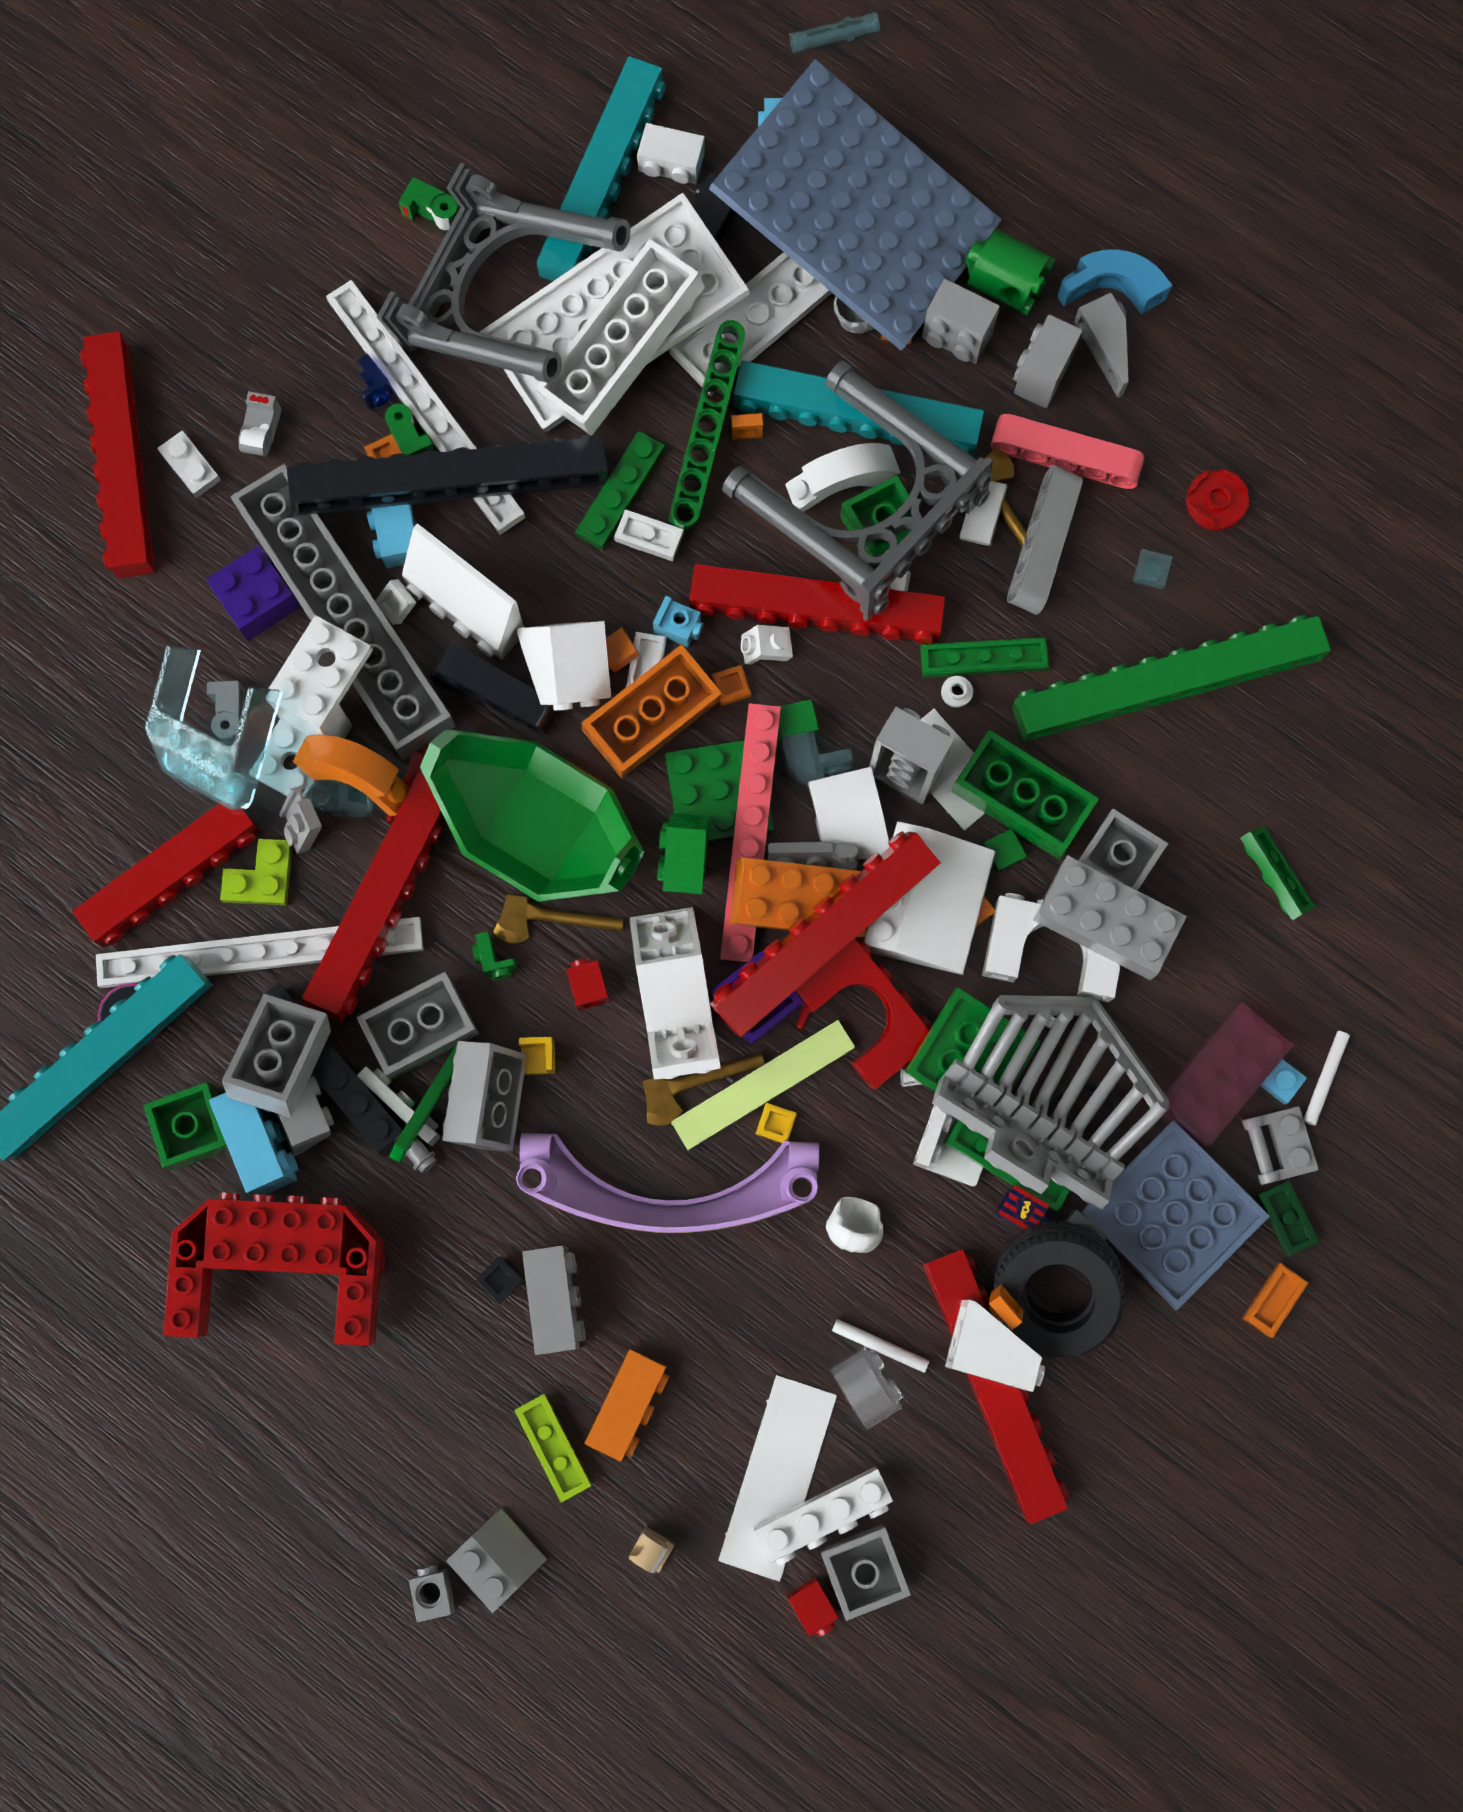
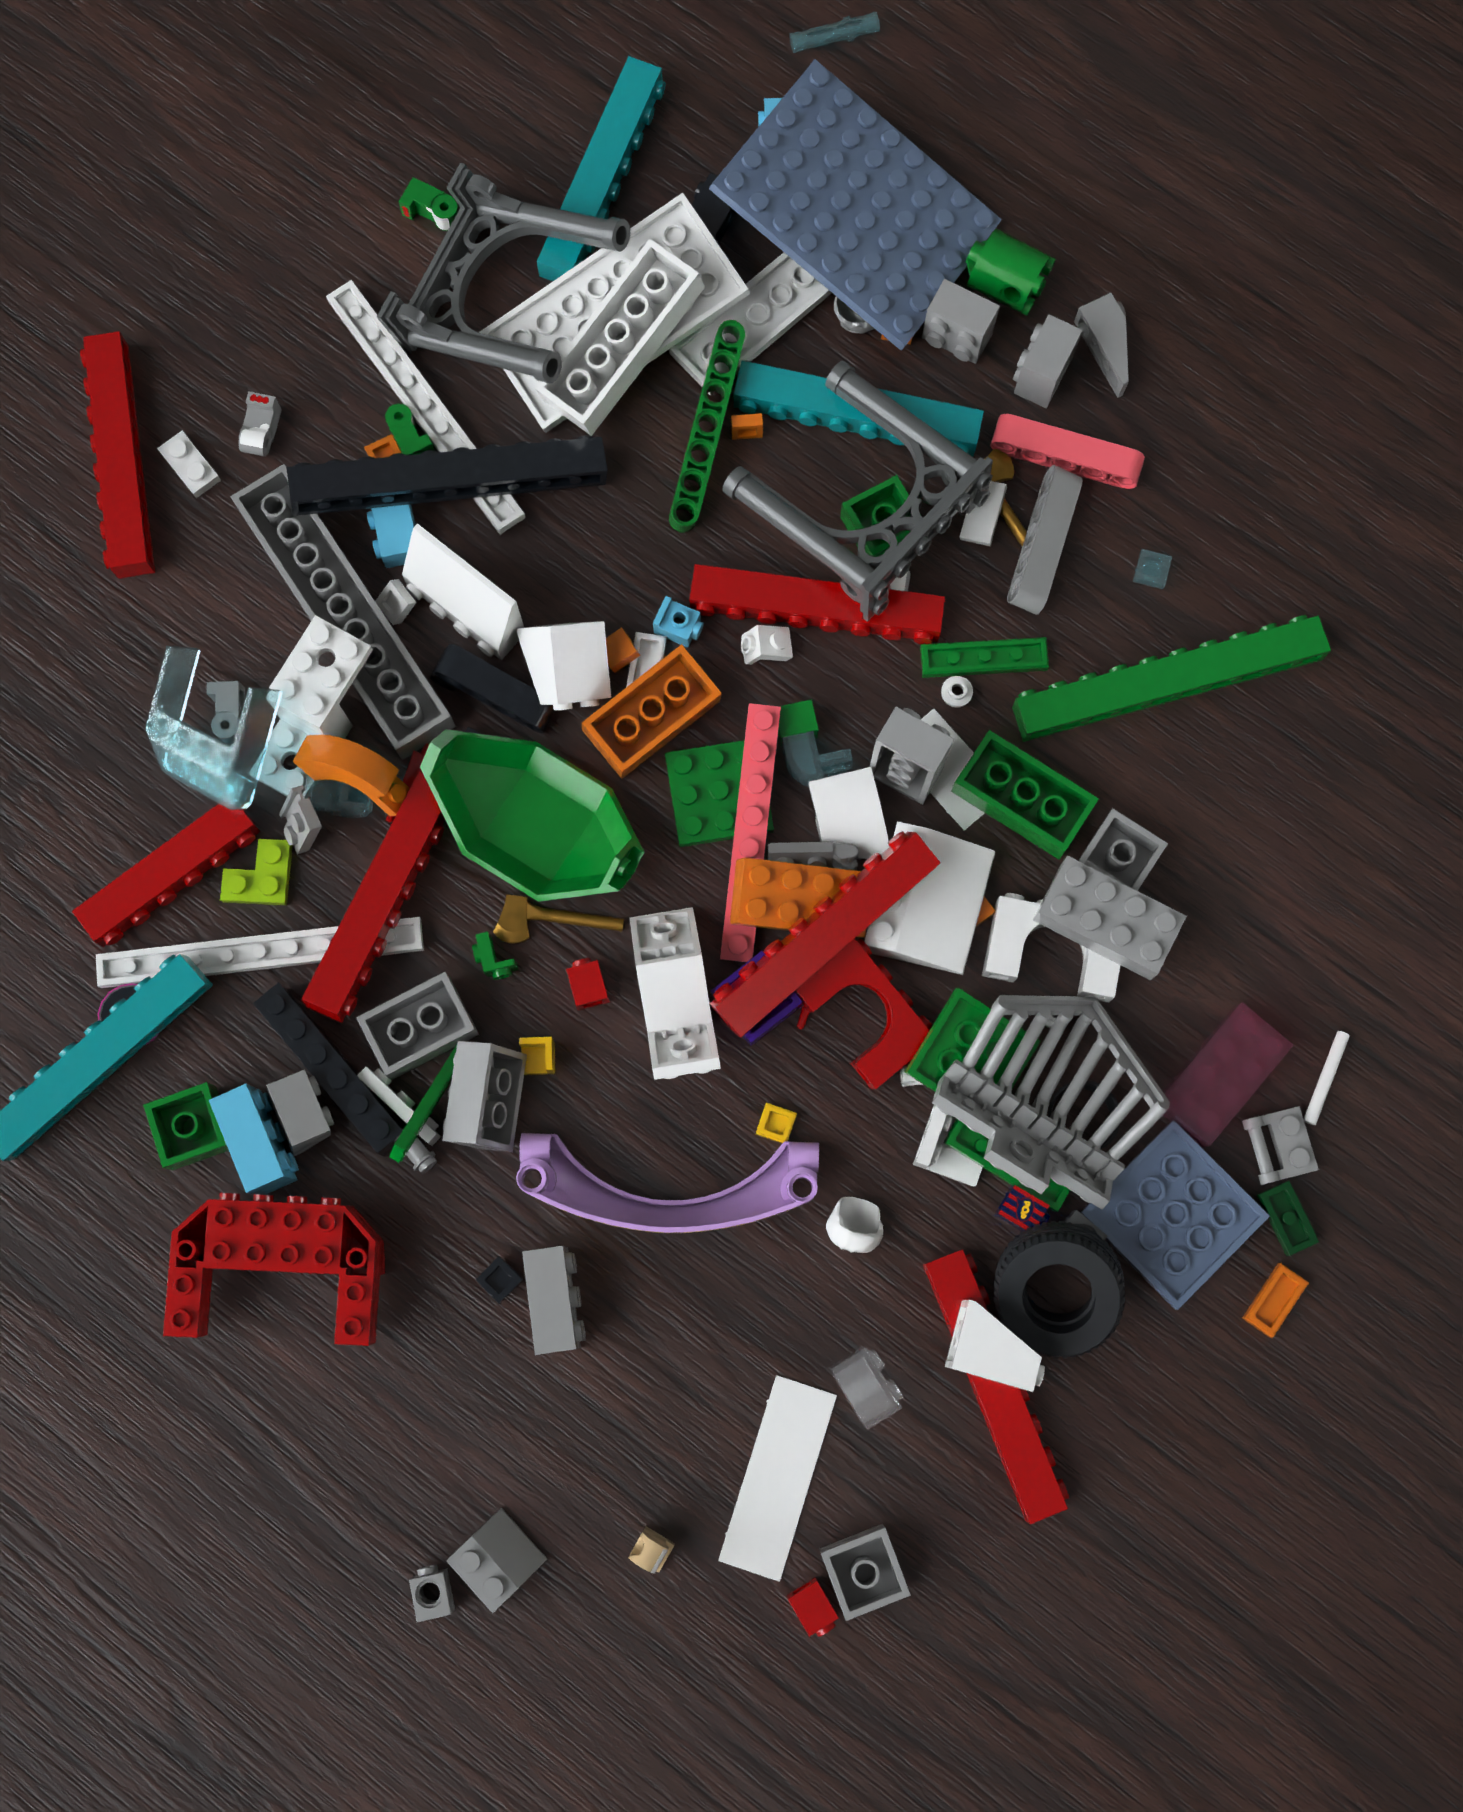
dark purple brick [205,545,300,641] -> none
light grey brick [222,994,331,1118] -> none
clear blue bracket [357,353,394,410] -> none
lime plate [514,1393,592,1503] -> none
green plate [575,431,665,551] -> none
orange brick [584,1349,670,1462] -> none
white plate [614,509,684,562] -> none
white brick [637,123,705,184] -> none
pearl gold piece [643,1053,765,1126] -> none
green brick [657,813,709,894] -> none
yellowish green tile [671,1020,855,1151] -> none
orange tile [712,665,751,706] -> none
white brick [754,1467,893,1565] -> none
white arch [785,443,901,512] -> none
white bar [832,1319,929,1373] -> none
green tile [983,829,1027,873] -> none
orange plate [989,1284,1023,1330] -> none
dark azure arch [1057,249,1172,315] -> none
red tile [1186,469,1249,531] -> none
green plate [1241,826,1316,920] -> none
medium azure plate [1258,1058,1307,1105] -> none

